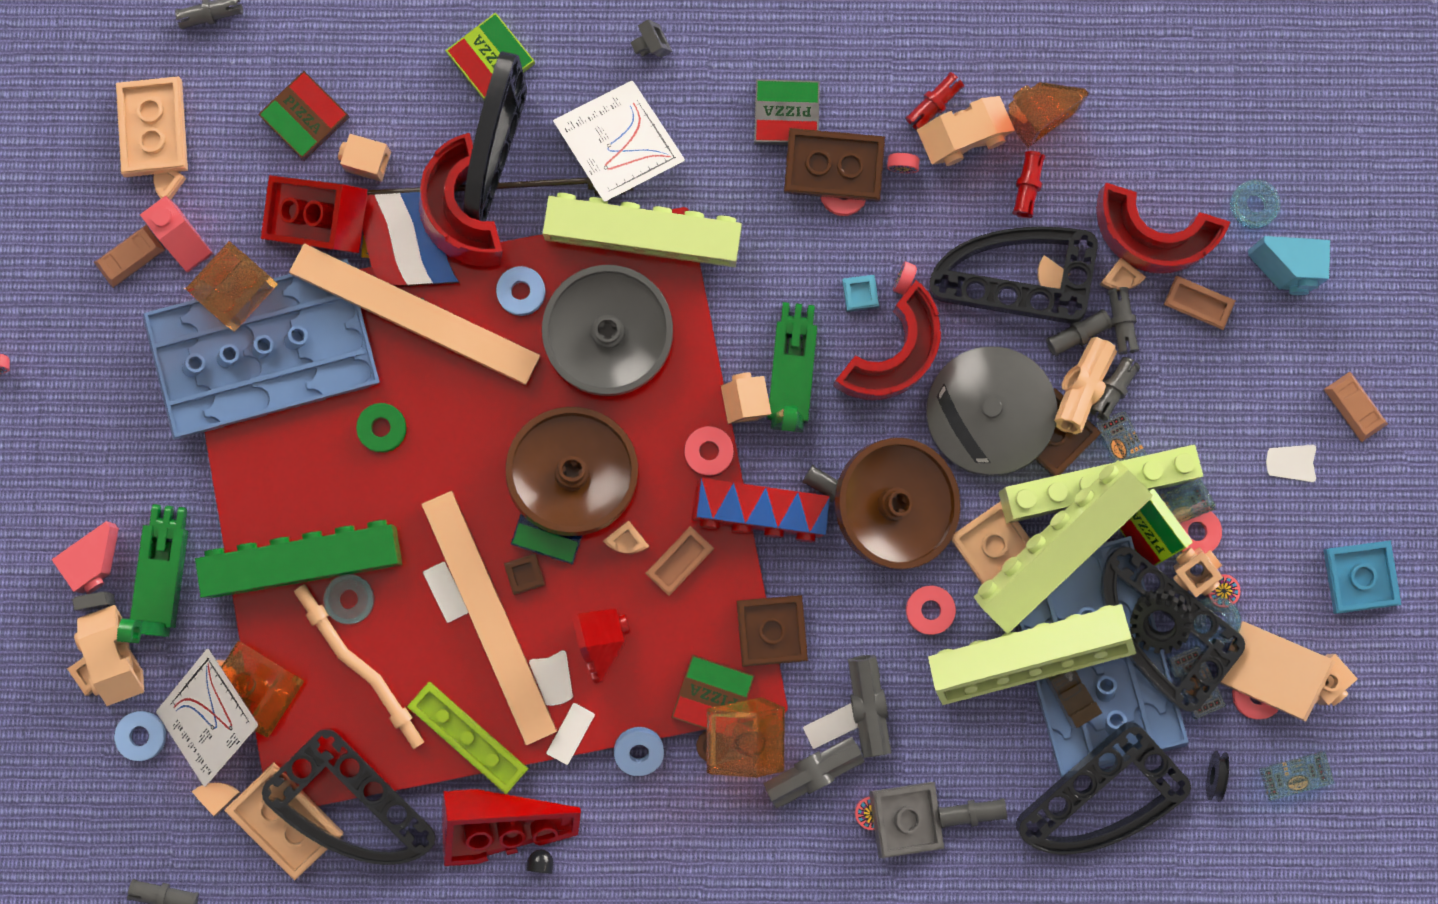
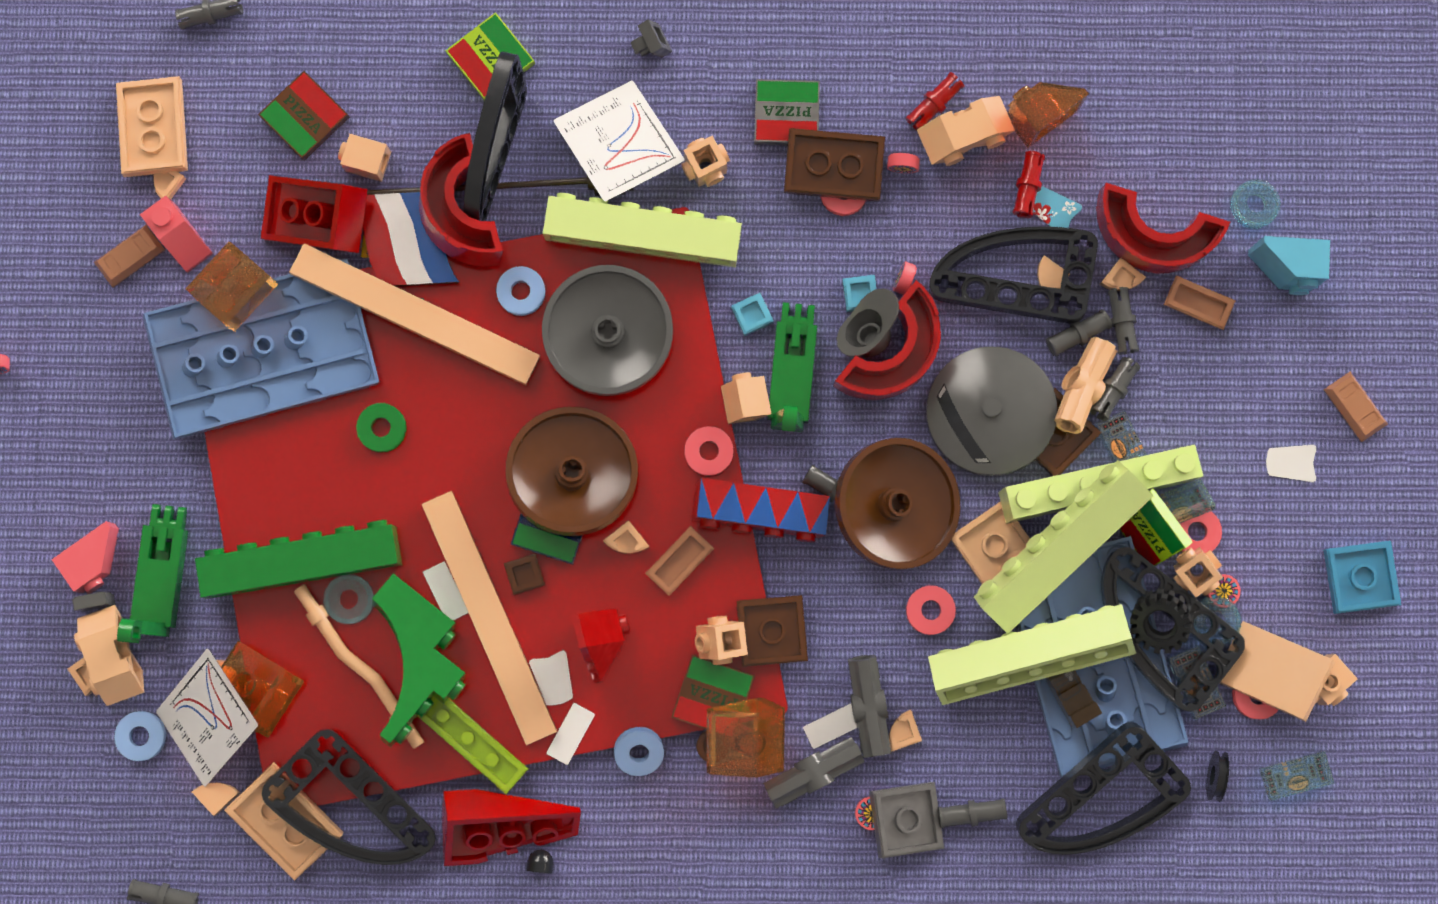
none -> green arch [372,574,466,748]
none -> light nougat brick [681,136,730,187]
none -> light nougat brick [695,616,748,665]
none -> medium azure tile [731,293,774,336]
none -> dark grey piece [836,288,899,358]
none -> light nougat tile [889,710,922,752]
none -> medium azure sticker [1033,186,1082,228]

